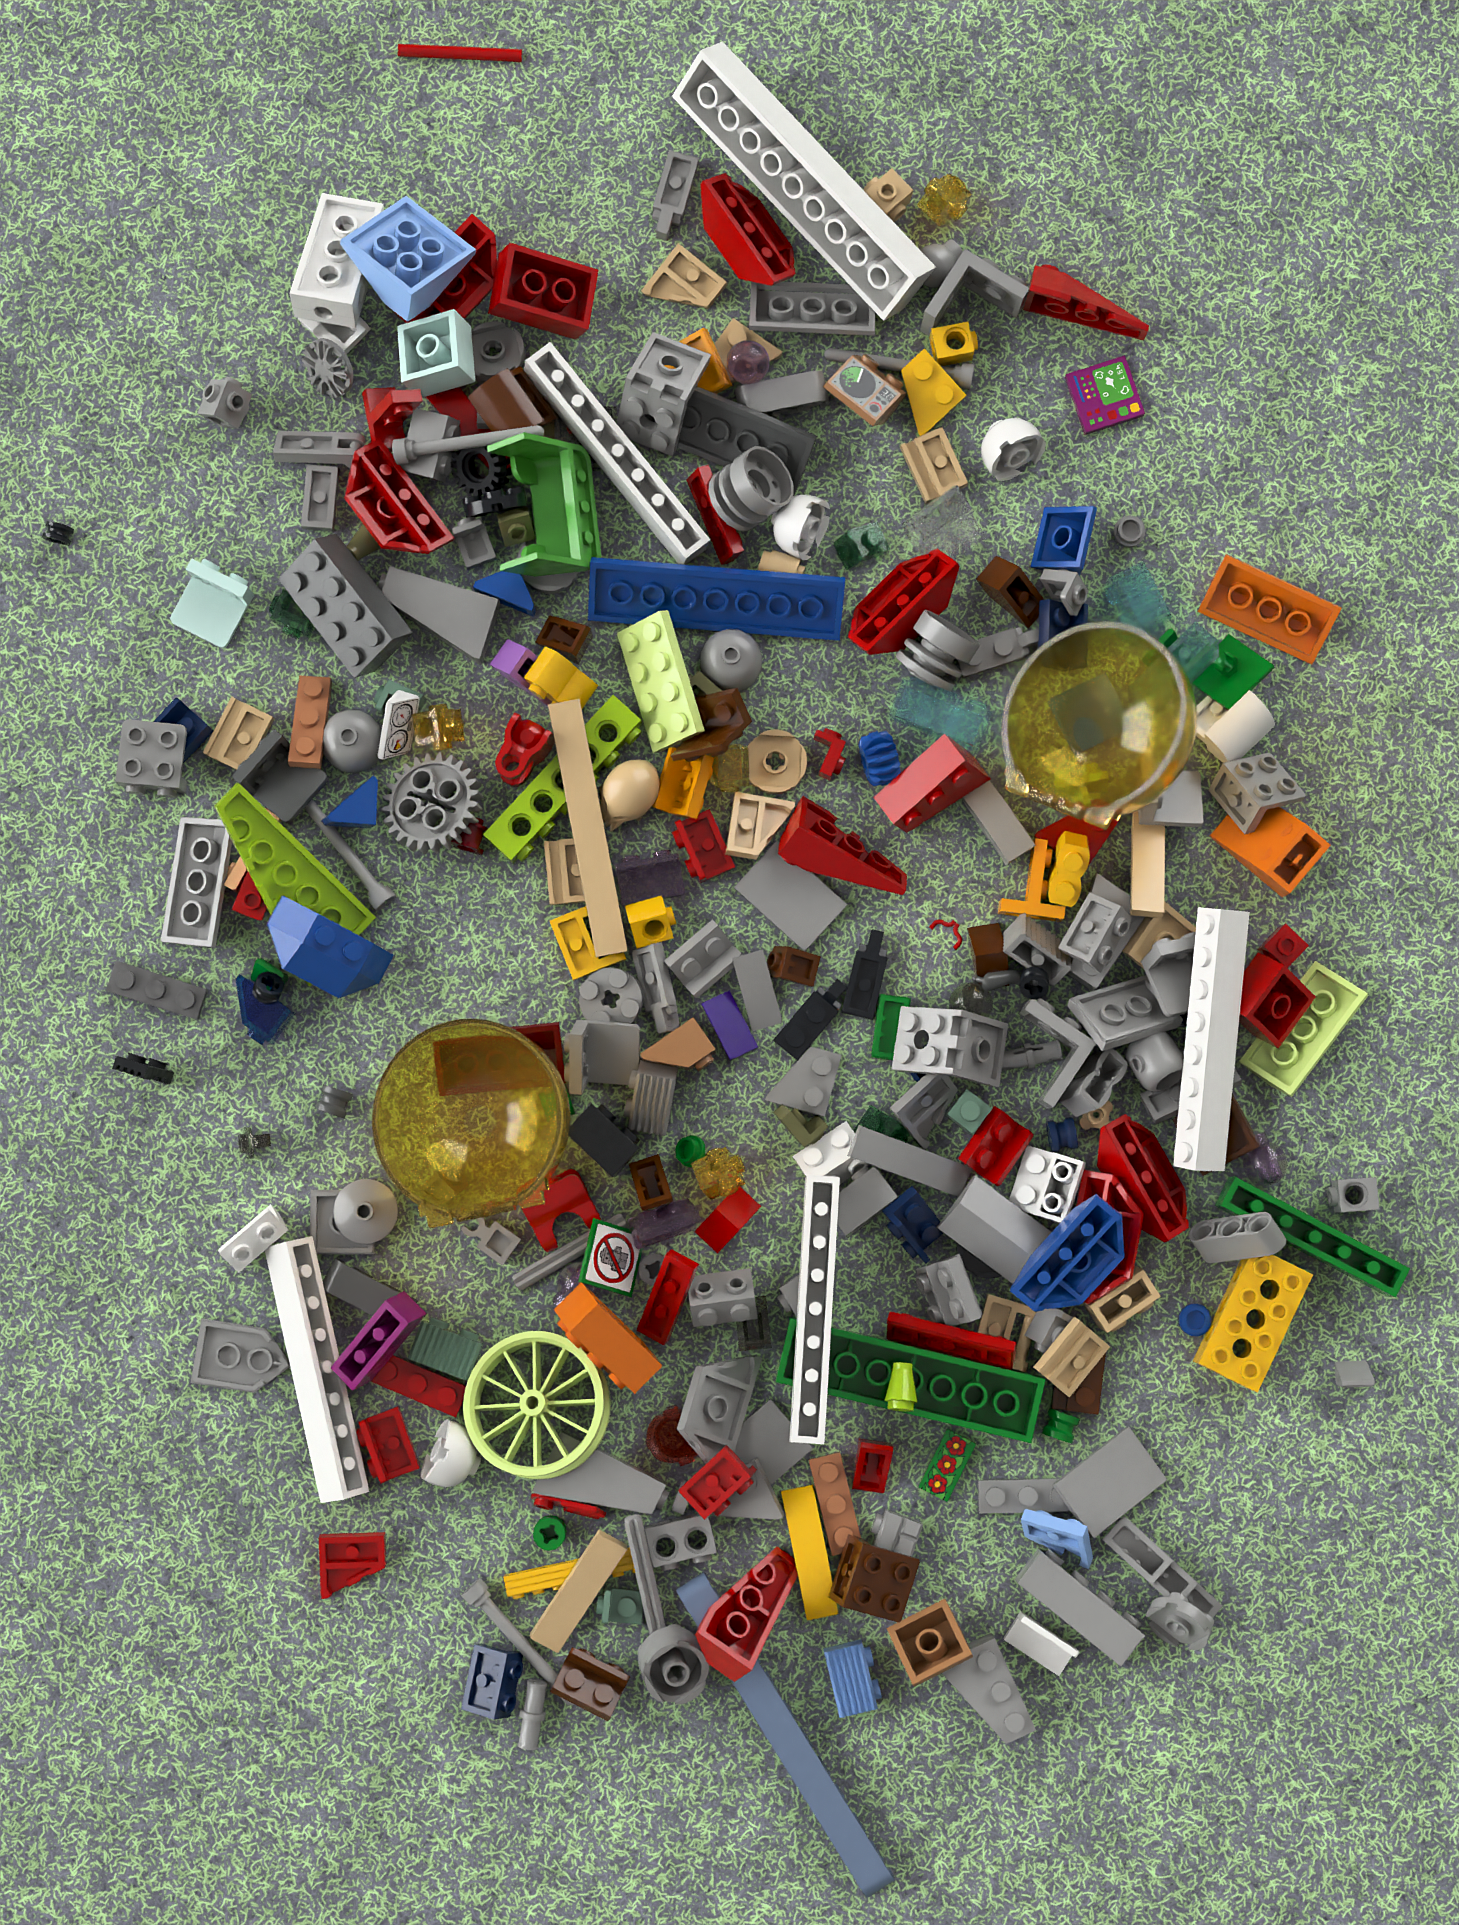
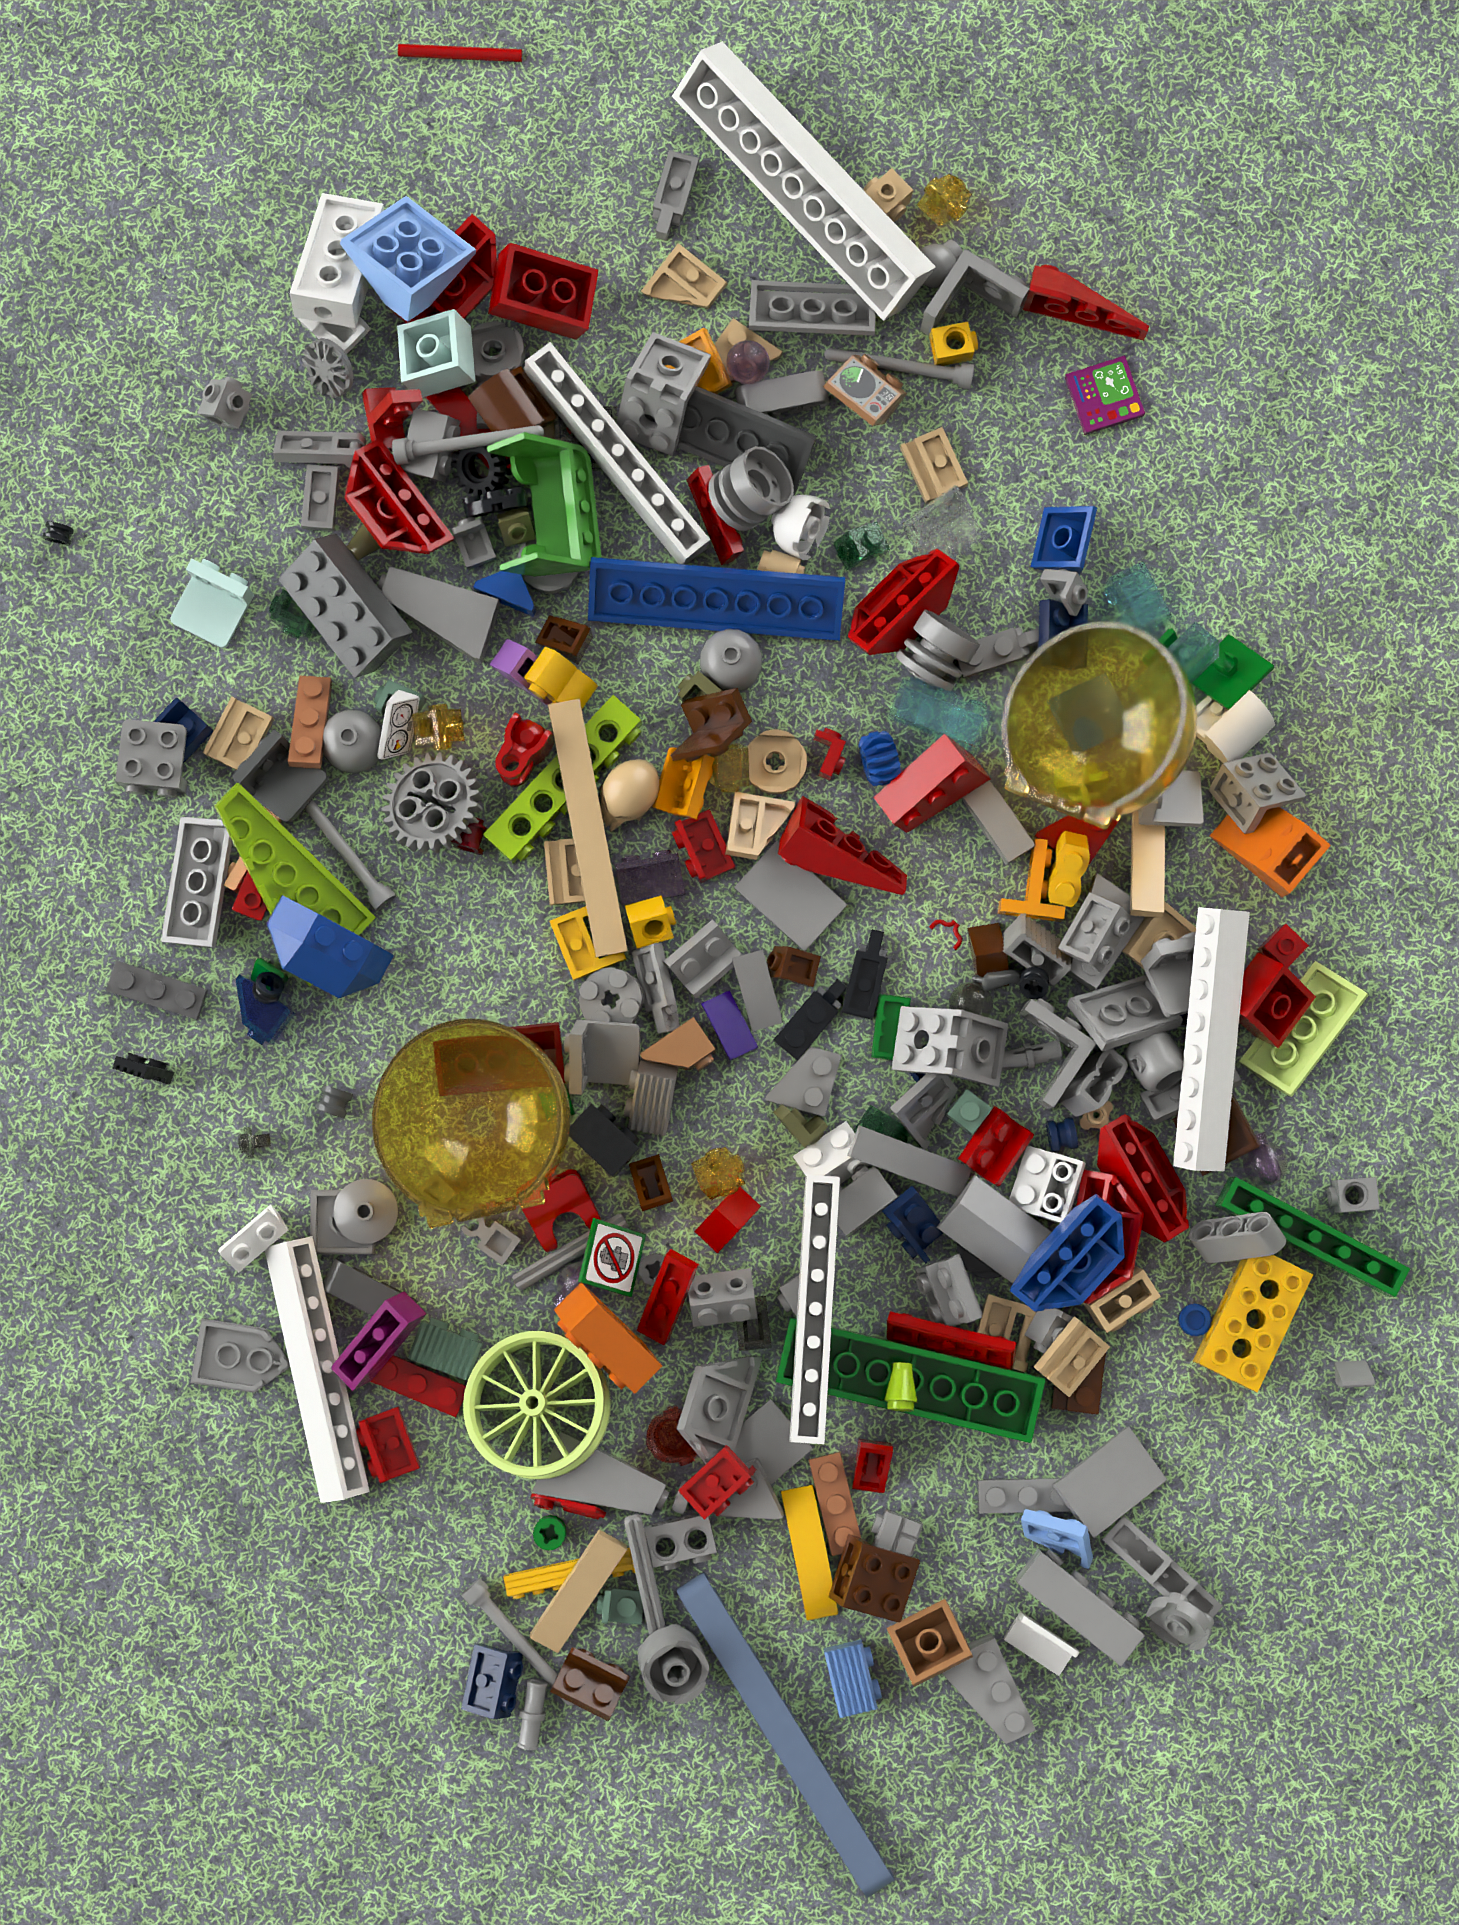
red wing [318,1532,387,1599] -> none
blue slope [321,775,378,828] -> none
white cylinder [421,1419,481,1487] -> none
yellowish green plate [617,610,705,753] -> none
bracket [627,1198,701,1249] -> none
green plate [675,1135,705,1168] -> none
red wedge [695,1547,798,1682] -> none
red wedge [700,173,796,286] -> none
yellow wing [901,348,967,436] -> none
tile [918,1428,976,1502] -> none
reddish brown slope [976,556,1044,629] -> none
white cylinder [981,418,1046,481] -> none
green wheel [1041,1408,1080,1444] -> none
light grey plate [1113,515,1146,547] -> none
orange slope [1197,554,1342,665] -> none

